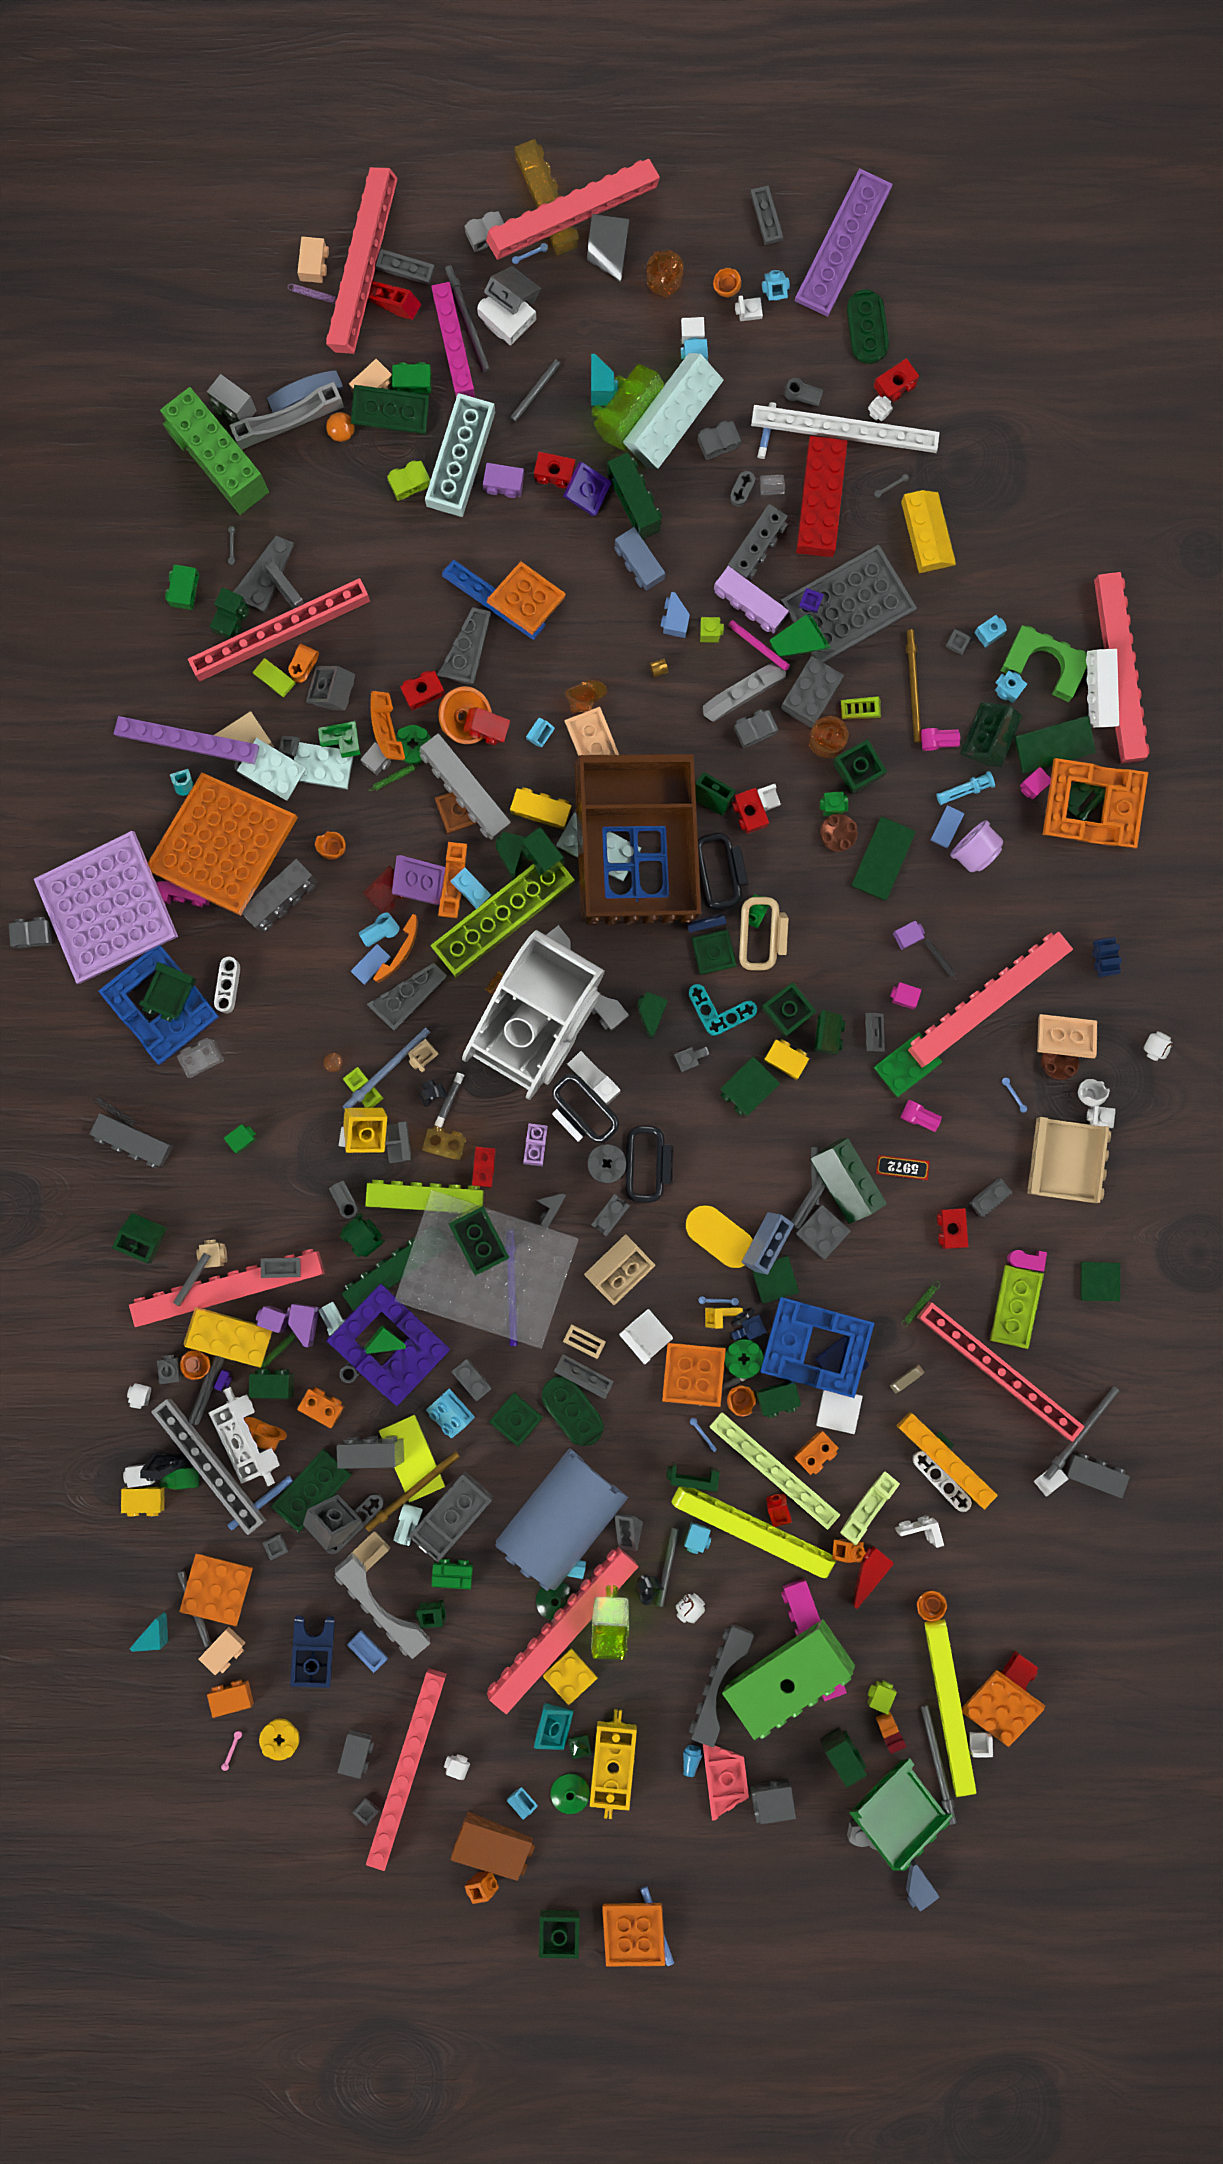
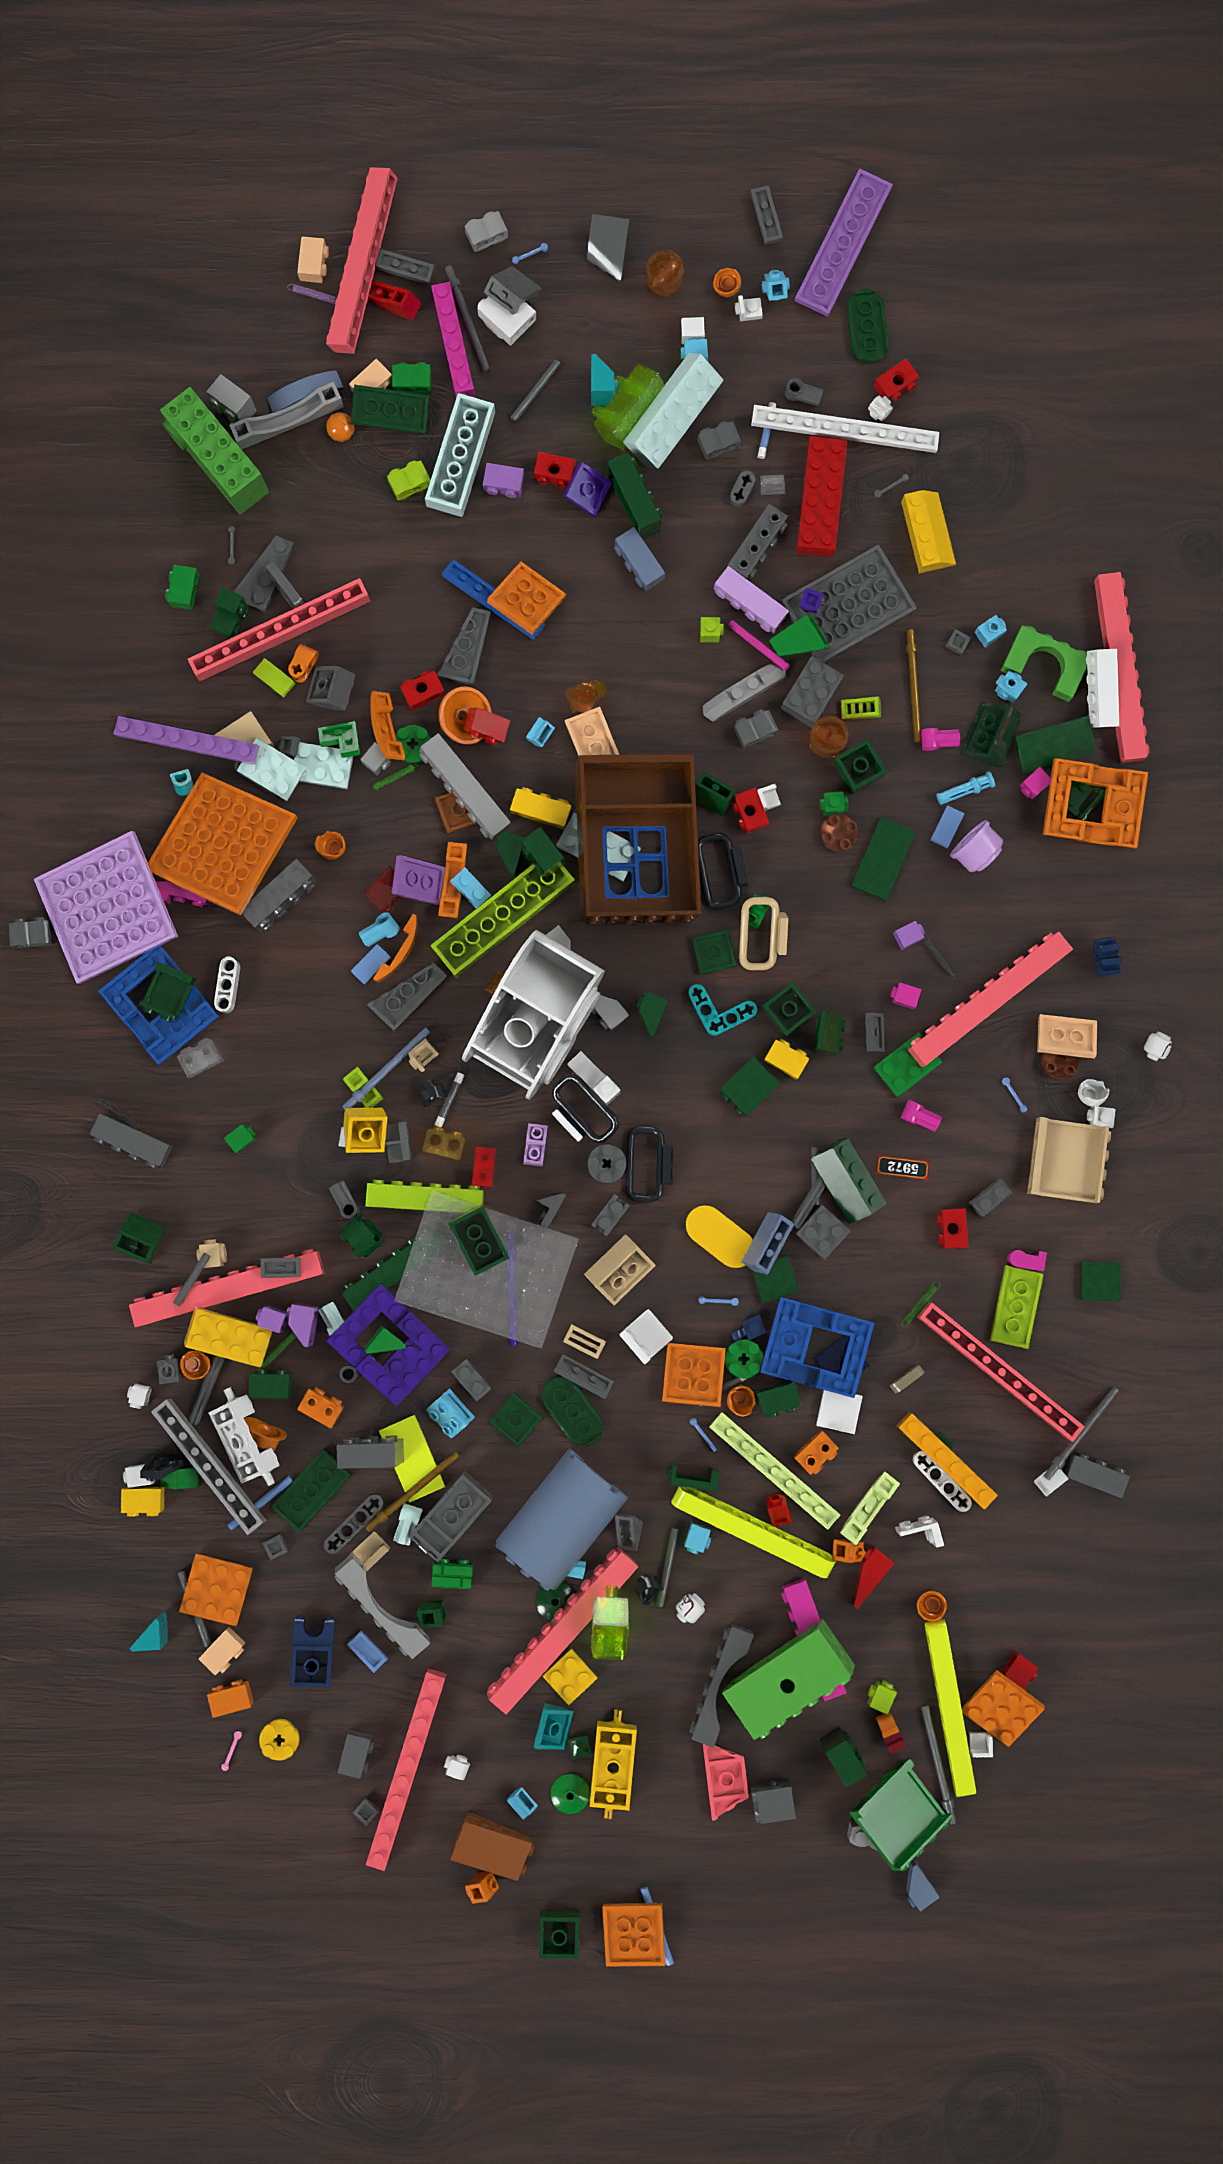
dark purple plate [214,1369,233,1391] -> none
dark grey slope [303,1494,362,1551] -> none
clear orange plate [324,1053,343,1072] -> none
coral brick [486,159,660,260] -> none
clear yellow brick [514,139,579,255] -> none
pearl gold hose [649,658,668,678] -> none
medium blue slope [660,592,690,638] -> none
dark grey plate [674,1047,709,1072] -> none
dark azure cone [683,1745,703,1777] -> none
dark blue tile [686,914,726,933] -> none
yellow piece [705,1307,754,1328] -> none

